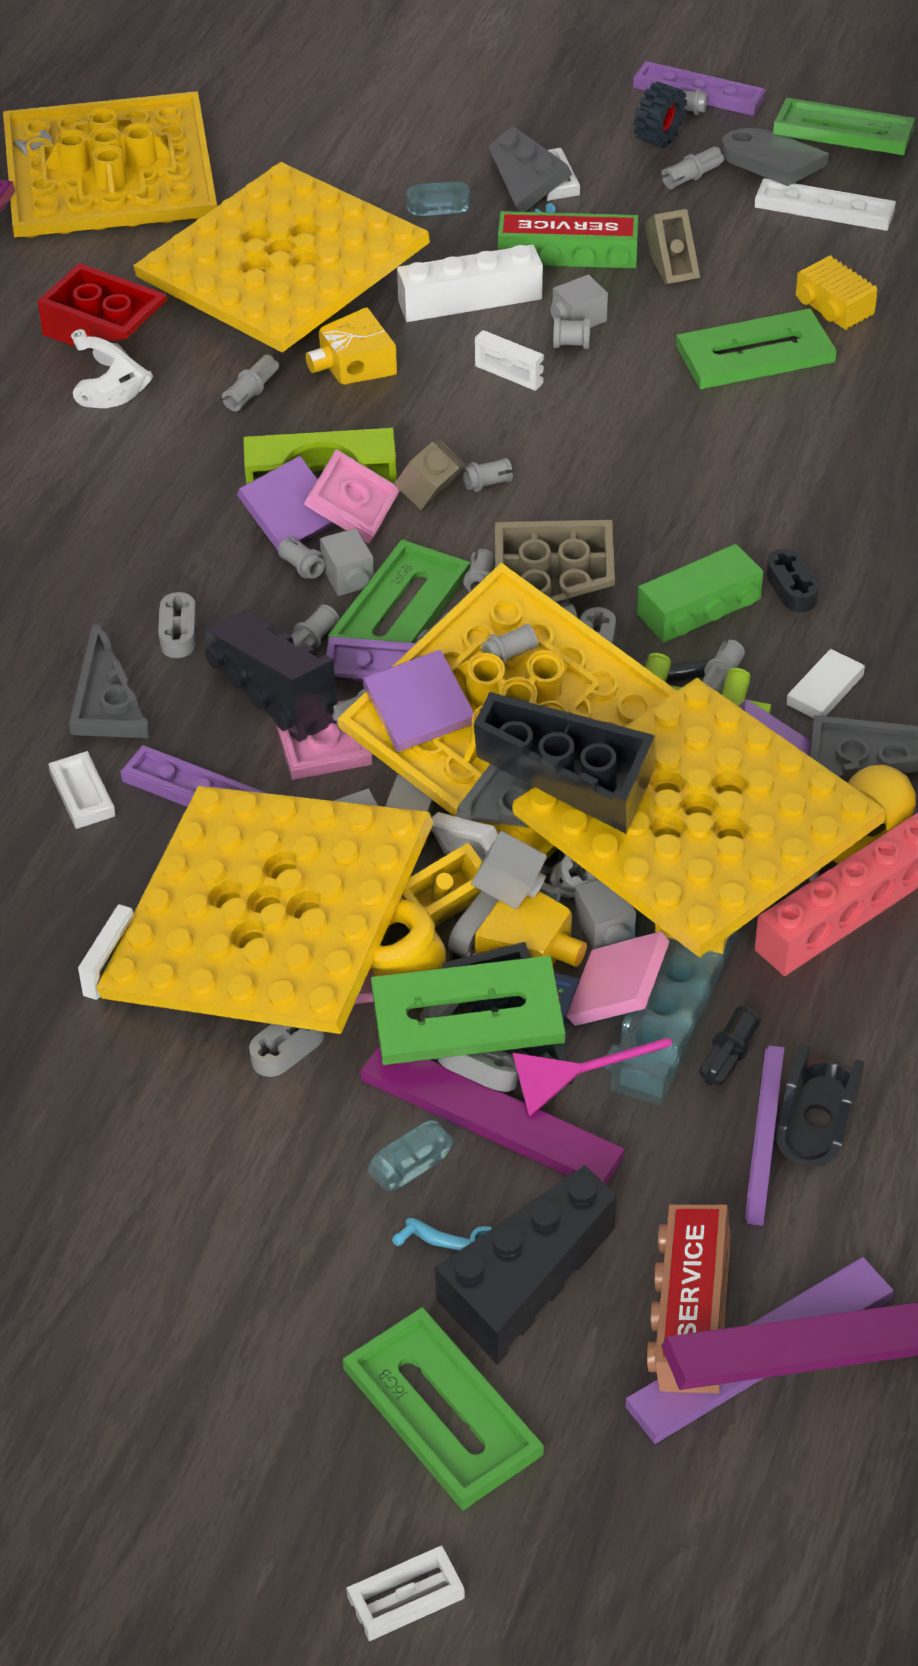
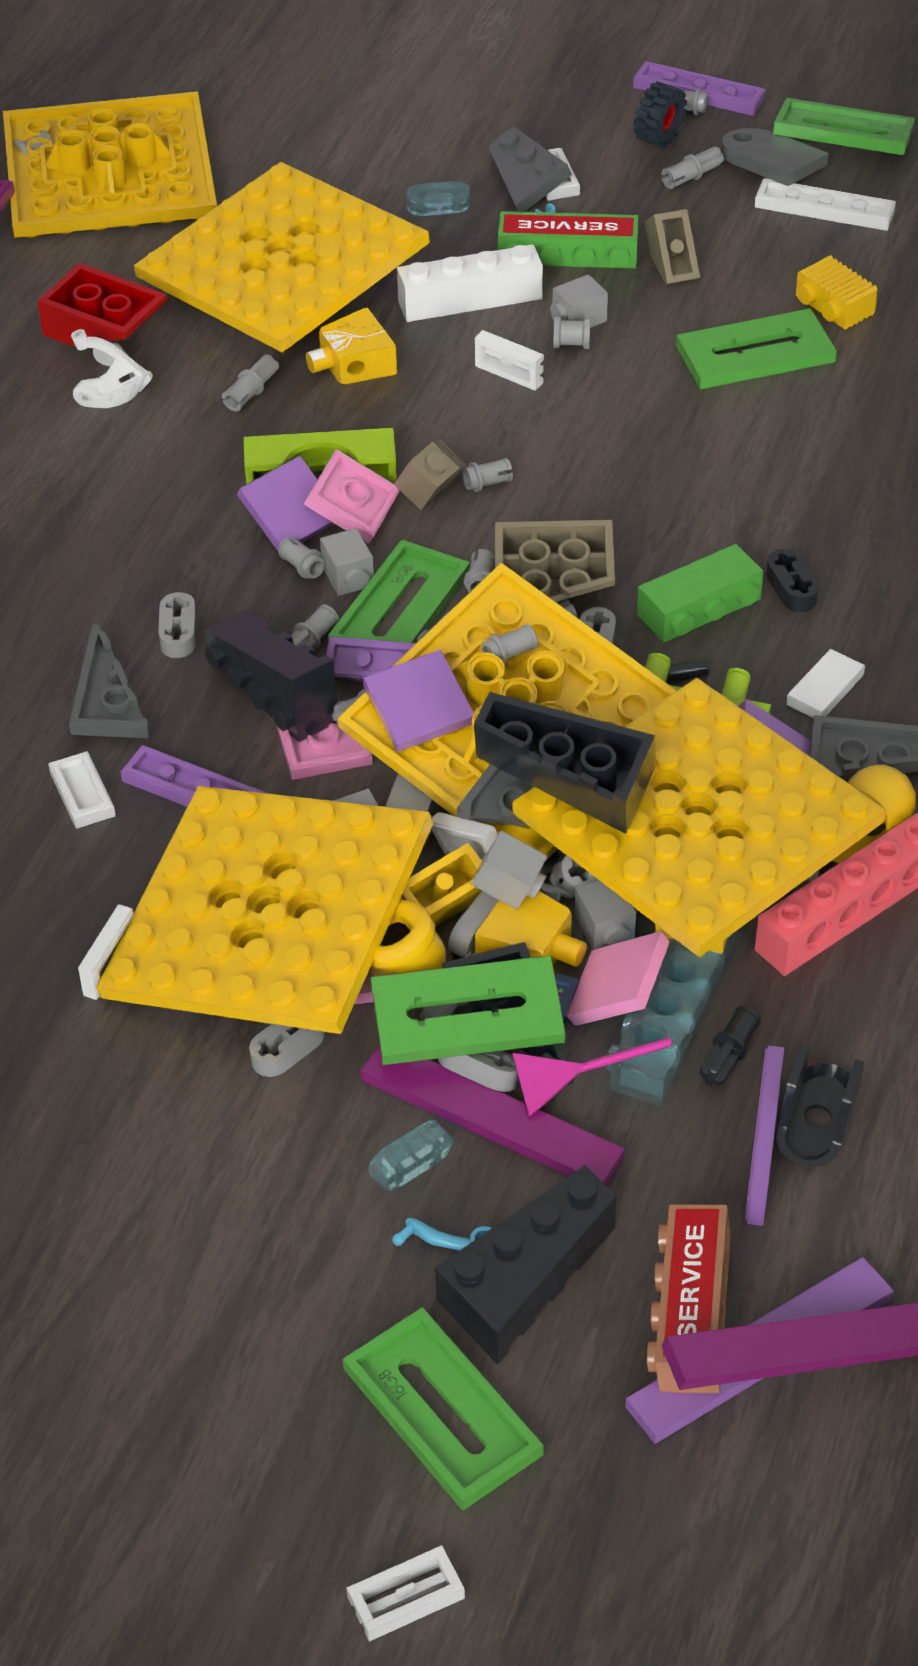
light grey axle [702,640,745,694] -> none

